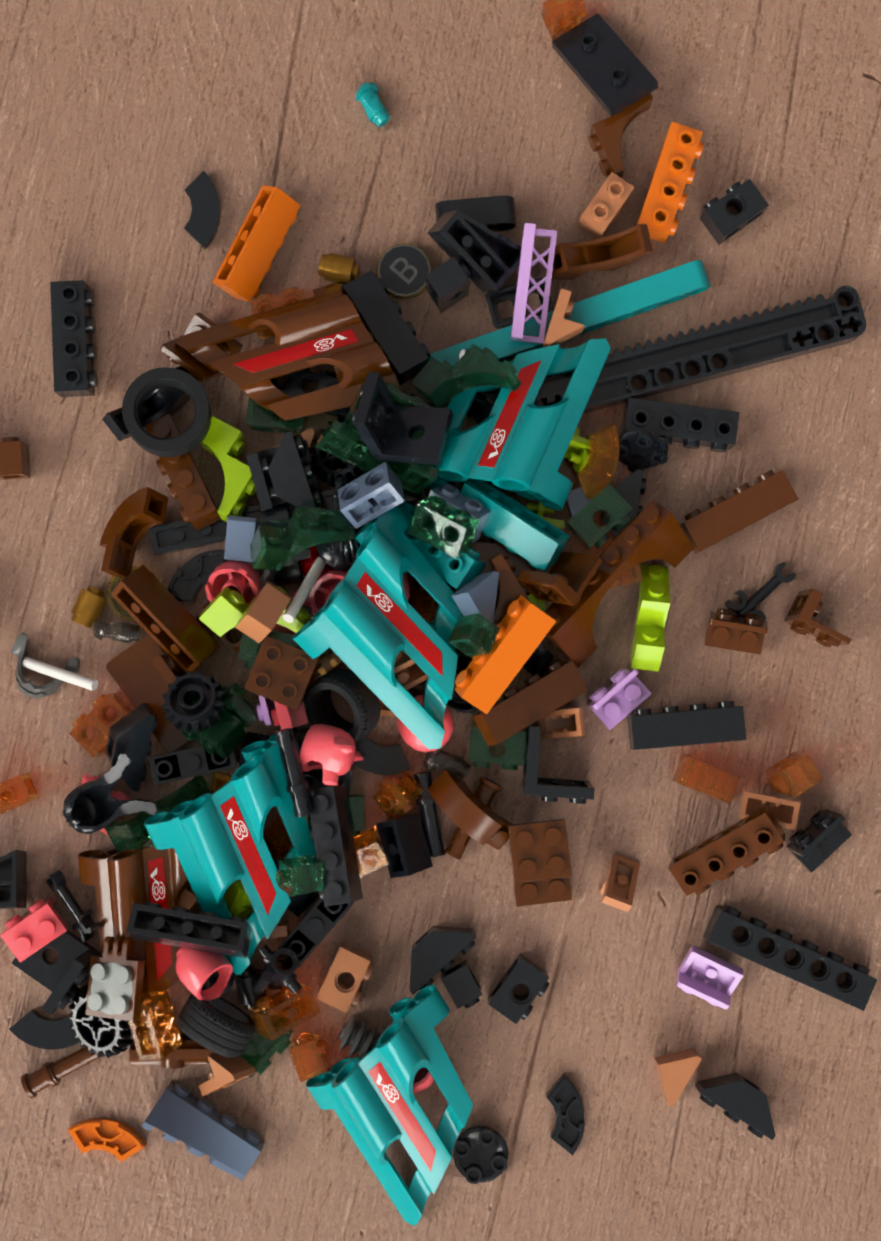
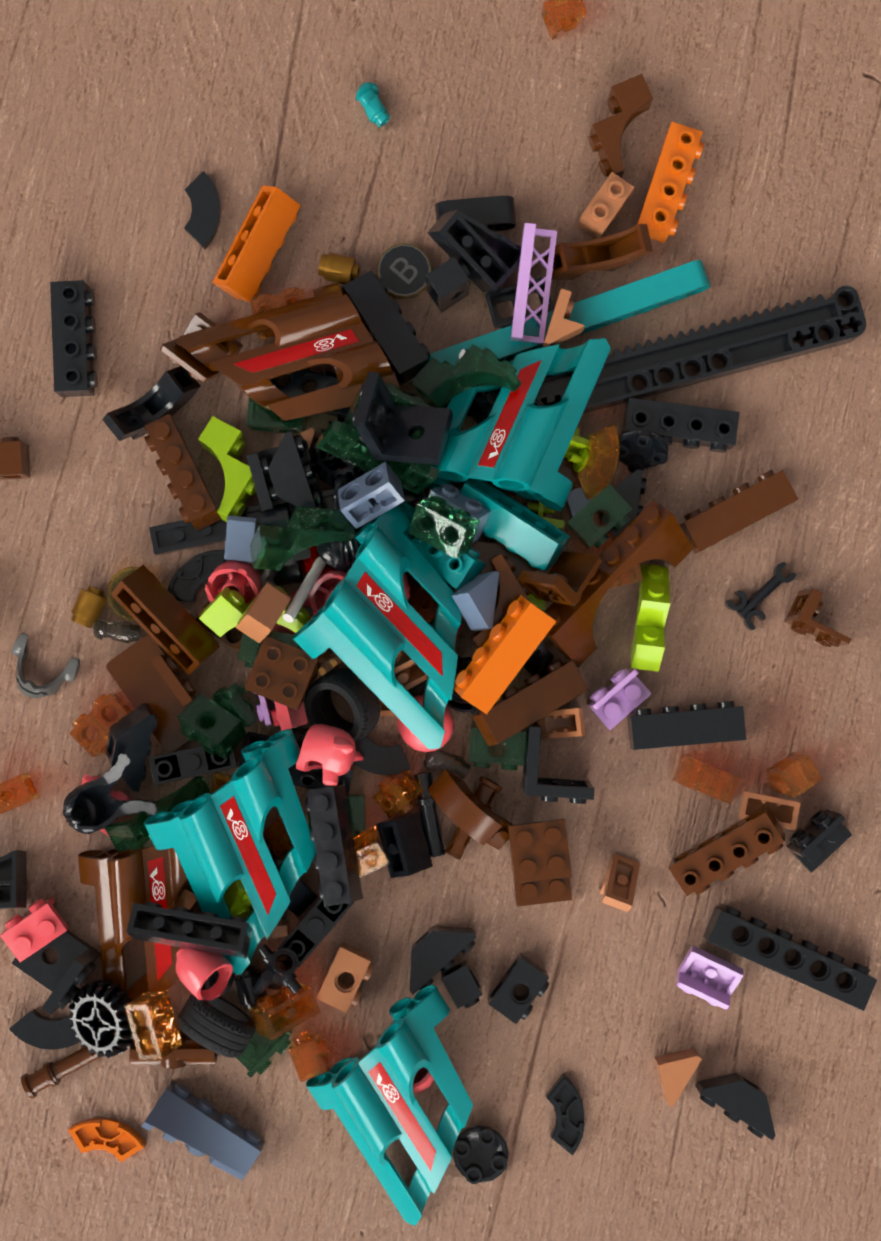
white bar [22,657,98,691] -> none
black bar [46,870,100,943] -> none
piece [85,936,145,1021] -> none
reddish brown arch [100,487,169,580] -> none
black tyre [122,367,211,457] -> none
black gear [162,671,226,734] -> none
nougat slope [199,1053,256,1097] -> none
black pin [274,728,313,817] -> none
clear green brick [276,854,324,897] -> none
dark grey piece [335,1014,382,1059] -> none
clear green brick [448,613,500,657] -> none
black plate [552,13,658,117] -> none
black brick [700,179,769,245] -> none
reddish brown bracket [705,608,768,655] -> none

